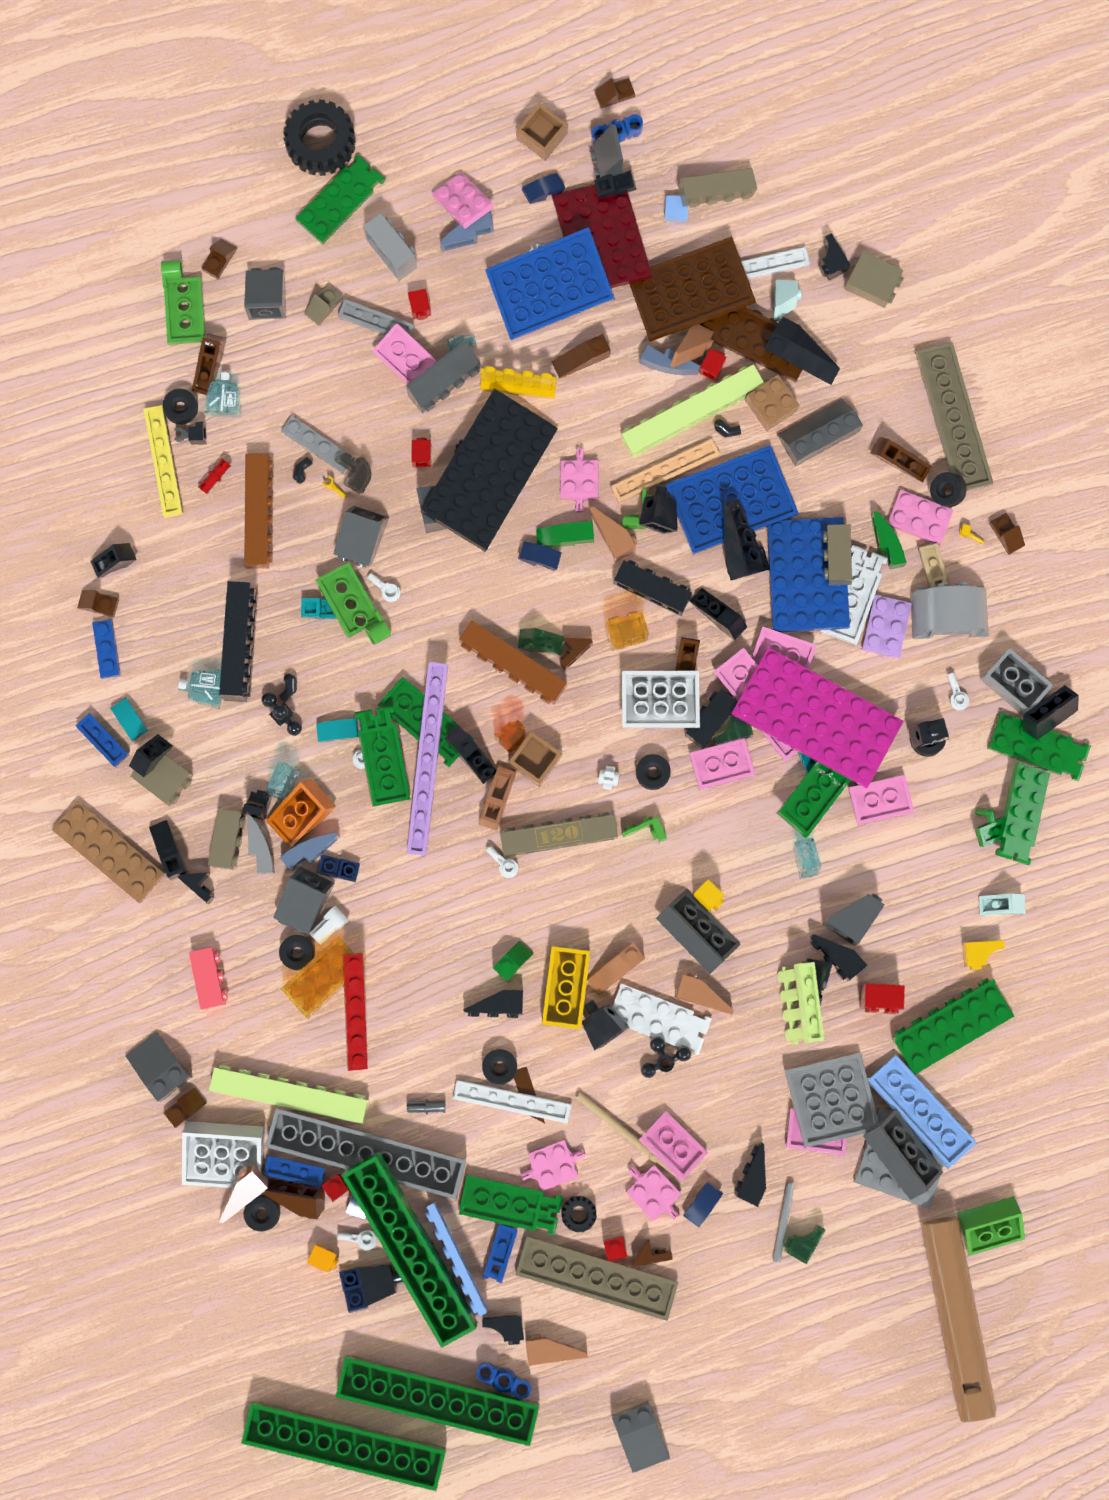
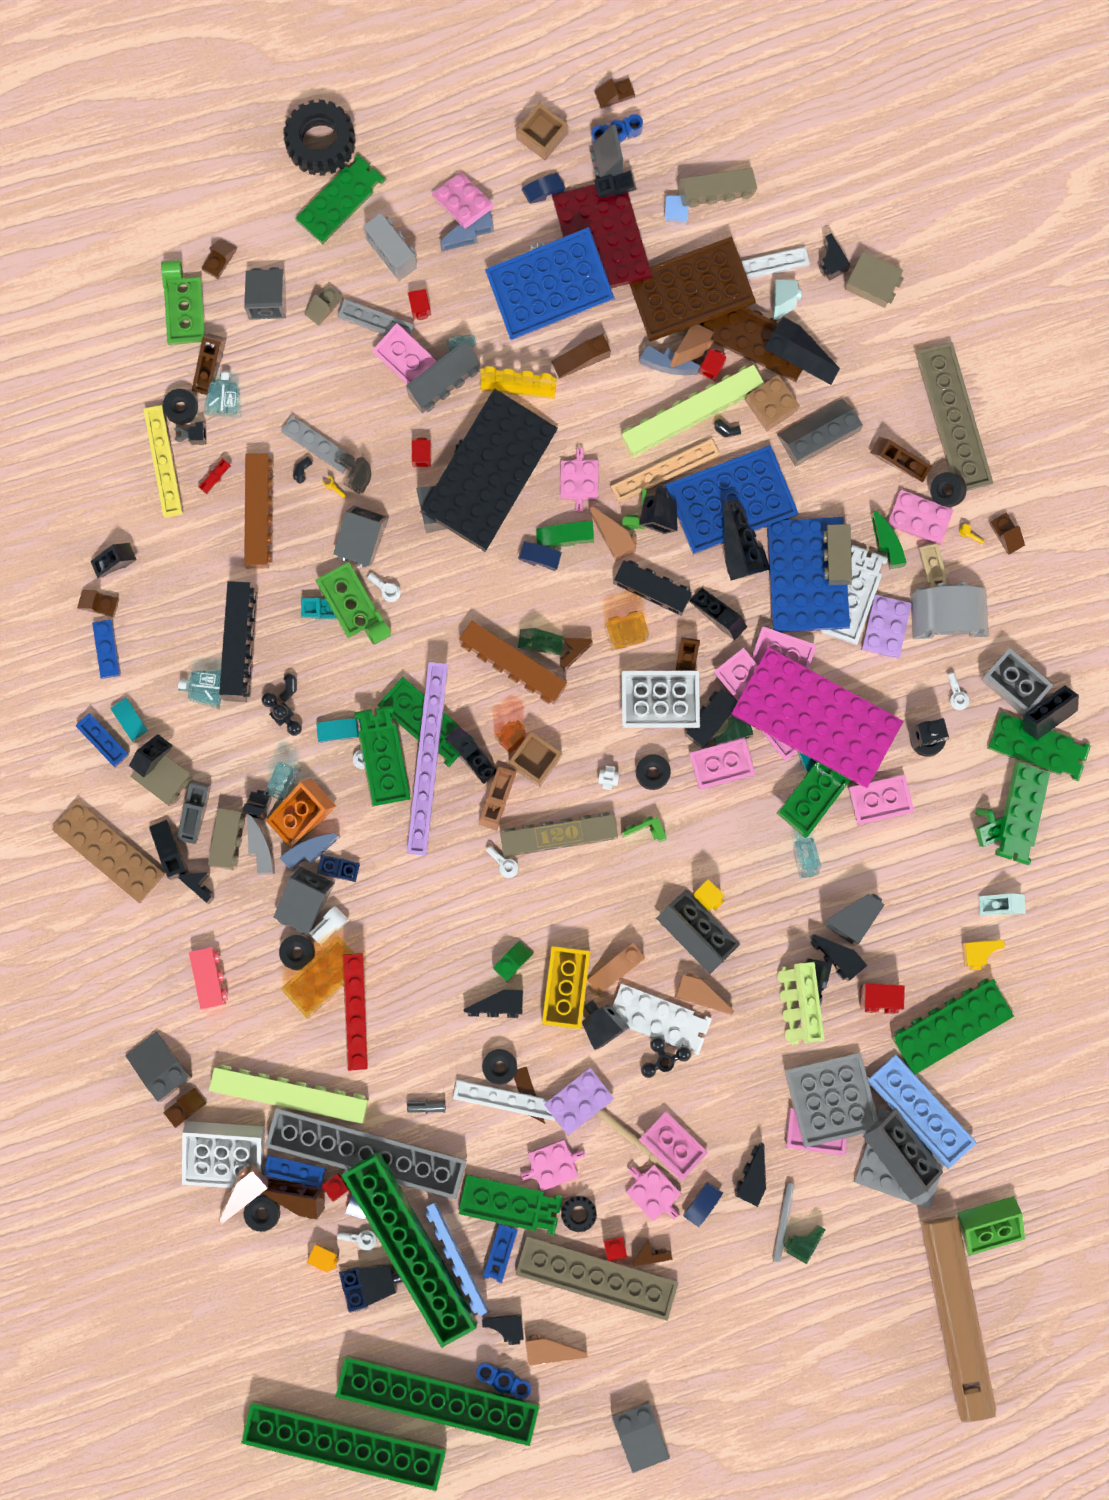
none -> dark grey slope [177,780,211,844]
none -> lavender plate [544,1068,614,1135]

